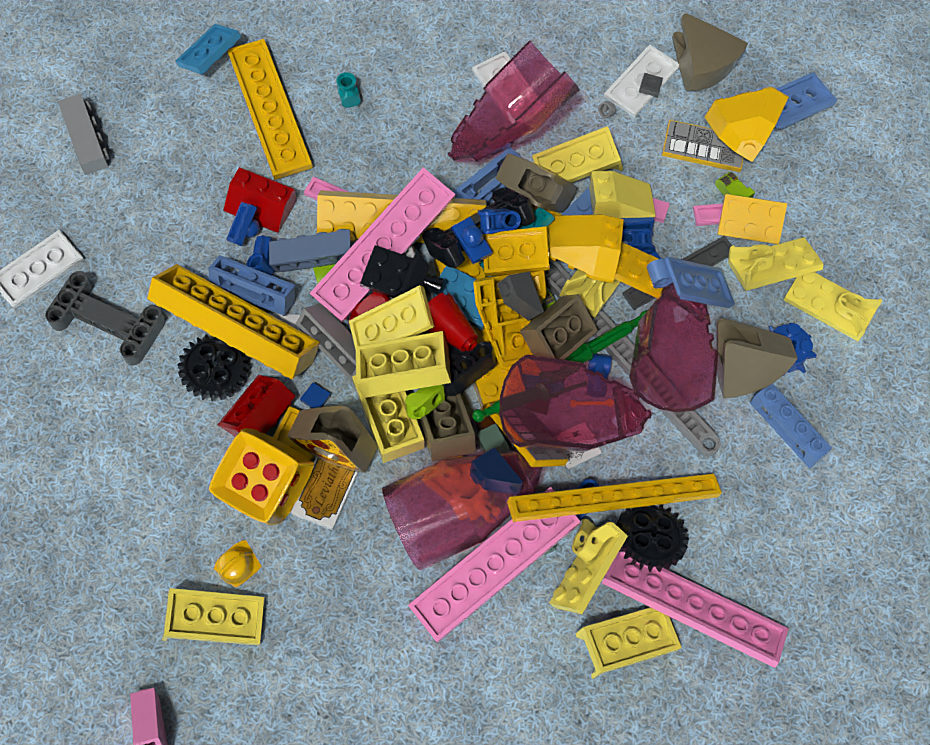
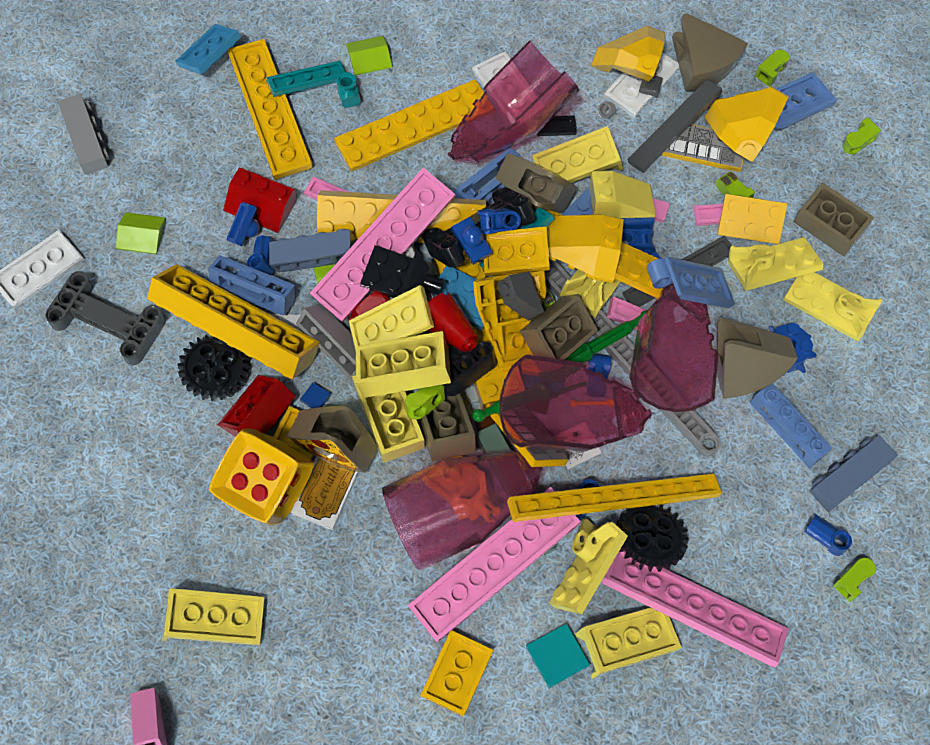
yellow piece [214,540,262,587] -> none
dark blue slope [470,447,523,495] -> none
none -> lime slope [116,212,166,254]
none -> teal tile [266,61,345,97]
none -> yellow plate [334,79,494,172]
none -> lime slope [346,36,392,76]
none -> yellow plate [420,630,493,717]
none -> teal tile [526,623,590,689]
none -> black tile [535,115,577,136]
none -> yellow brick [591,25,665,82]
none -> bright pink tile [607,296,650,332]
none -> dark grey tile [627,79,722,173]
none -> lime leg [755,49,790,87]
none -> dark tan brick [793,182,874,257]
none -> blue piece [804,515,852,556]
none -> sand blue brick [810,435,898,513]
none -> lime leg [833,558,876,602]
none -> lime leg [842,117,882,155]

